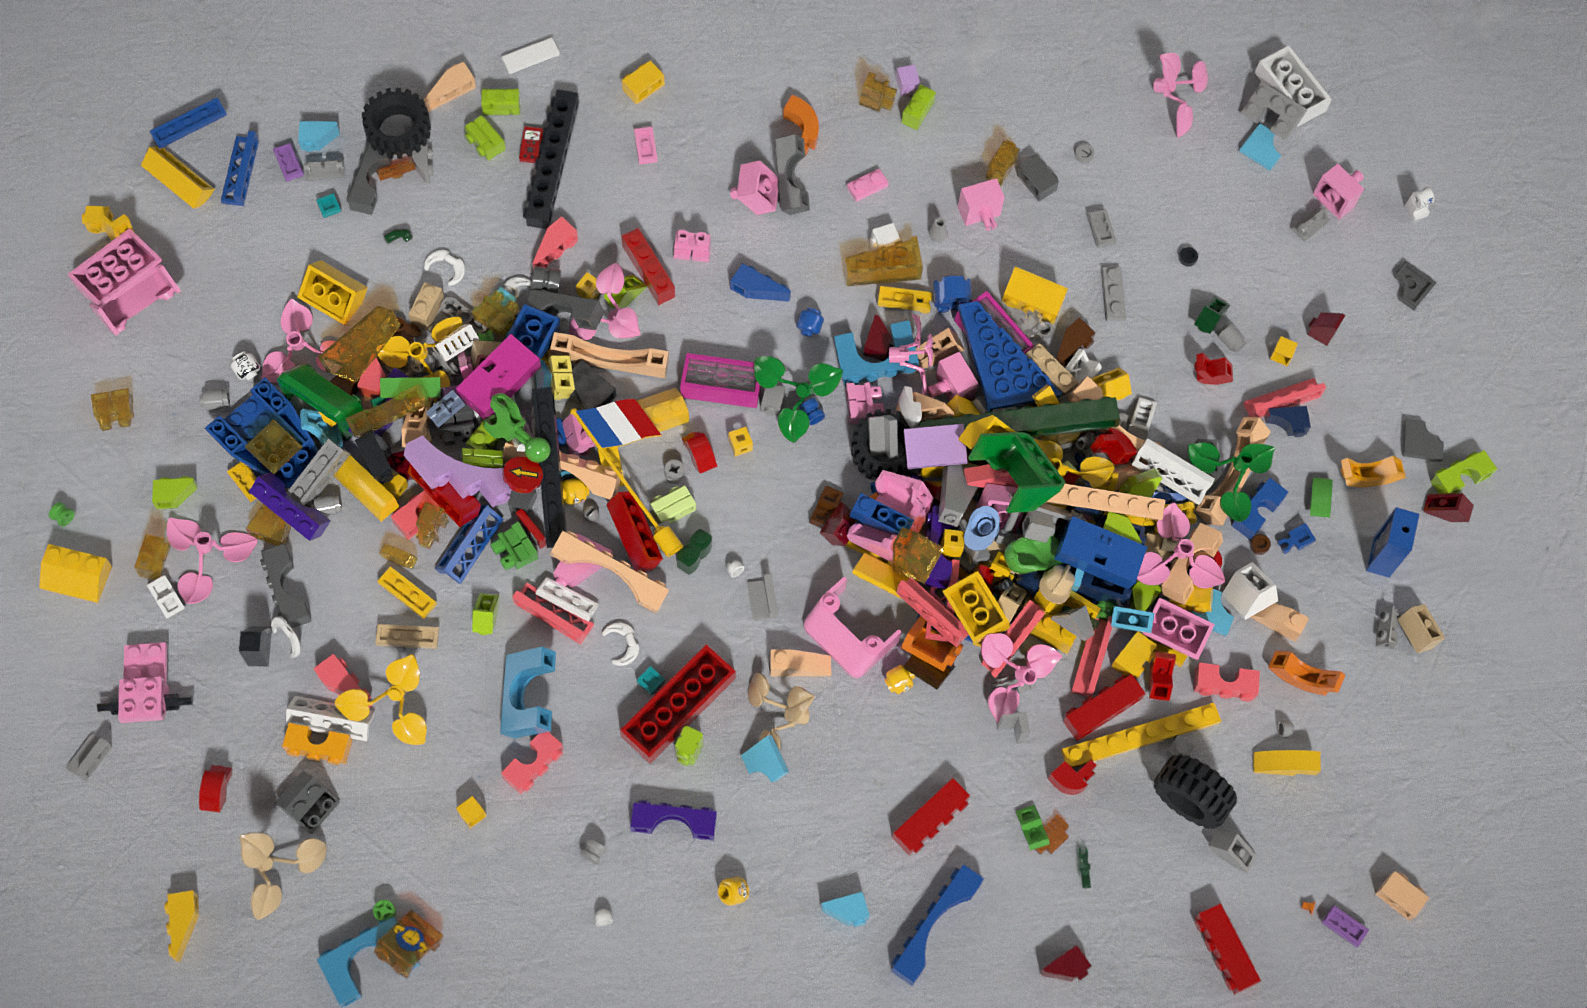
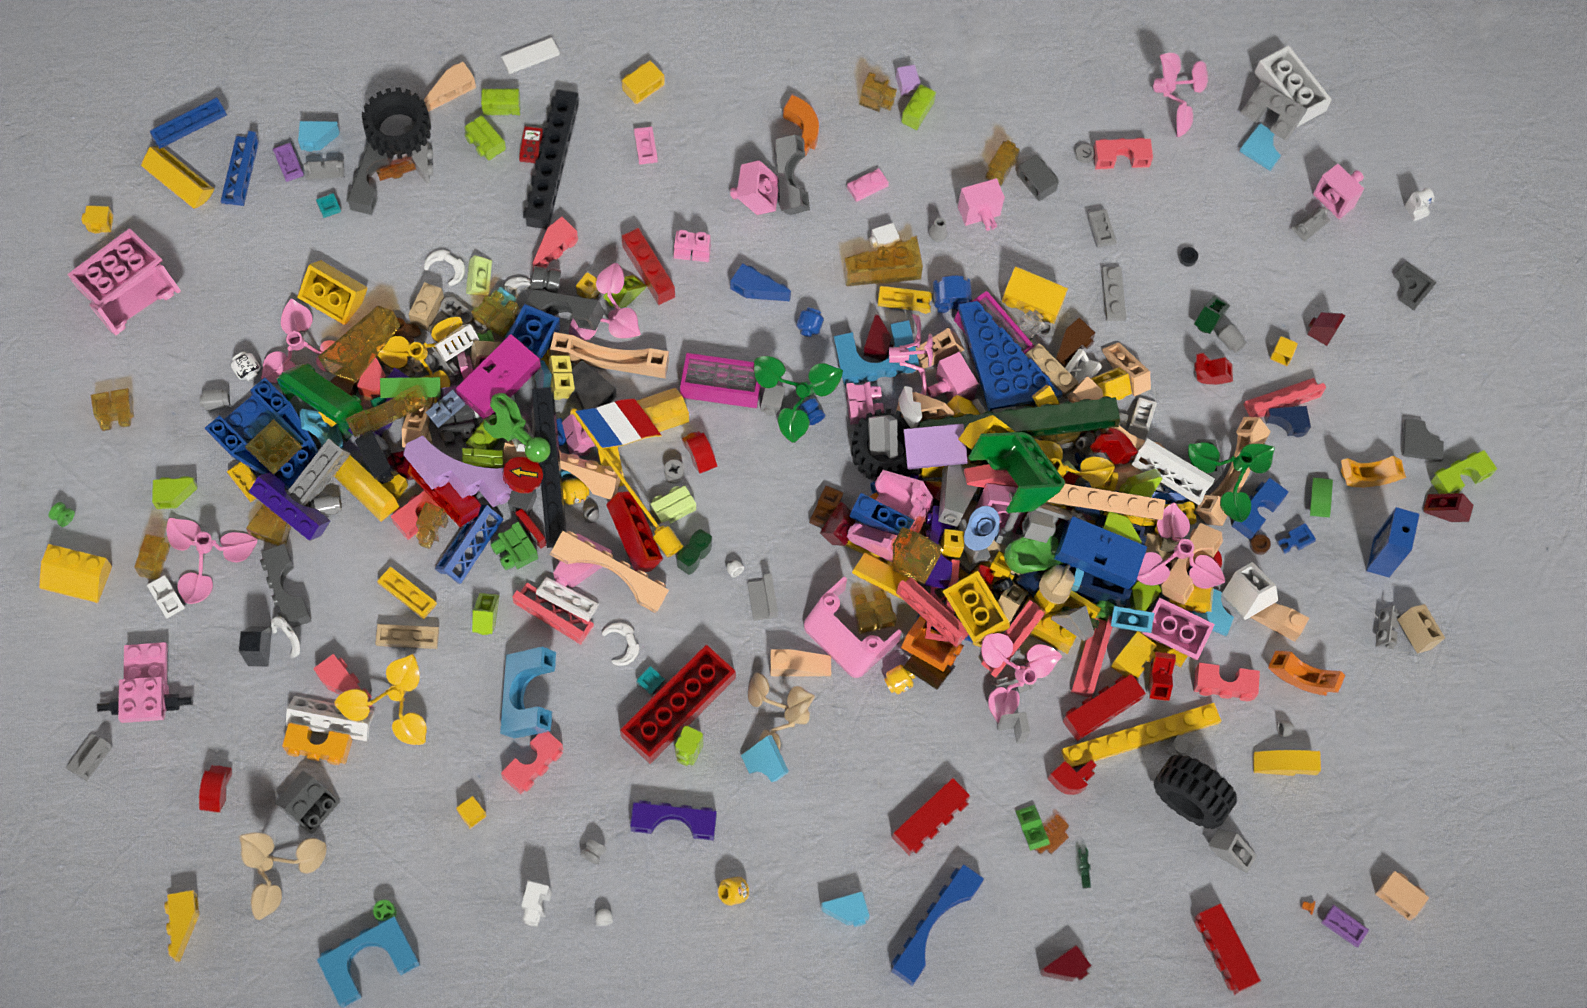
yellow panel [100,214,134,241] -> none
clear orange panel [374,910,444,979] -> none
clear yellow beam [379,544,418,569] -> none
dark green arm [383,229,413,244] -> none
yellow piece [728,427,753,457] -> none
none -> yellowish green slope [466,255,492,295]
none -> white hips [521,881,552,927]
none -> clear yellow hips [854,590,897,634]
none -> coral arch [1093,138,1153,169]
none -> light nougat slope [1102,342,1151,396]

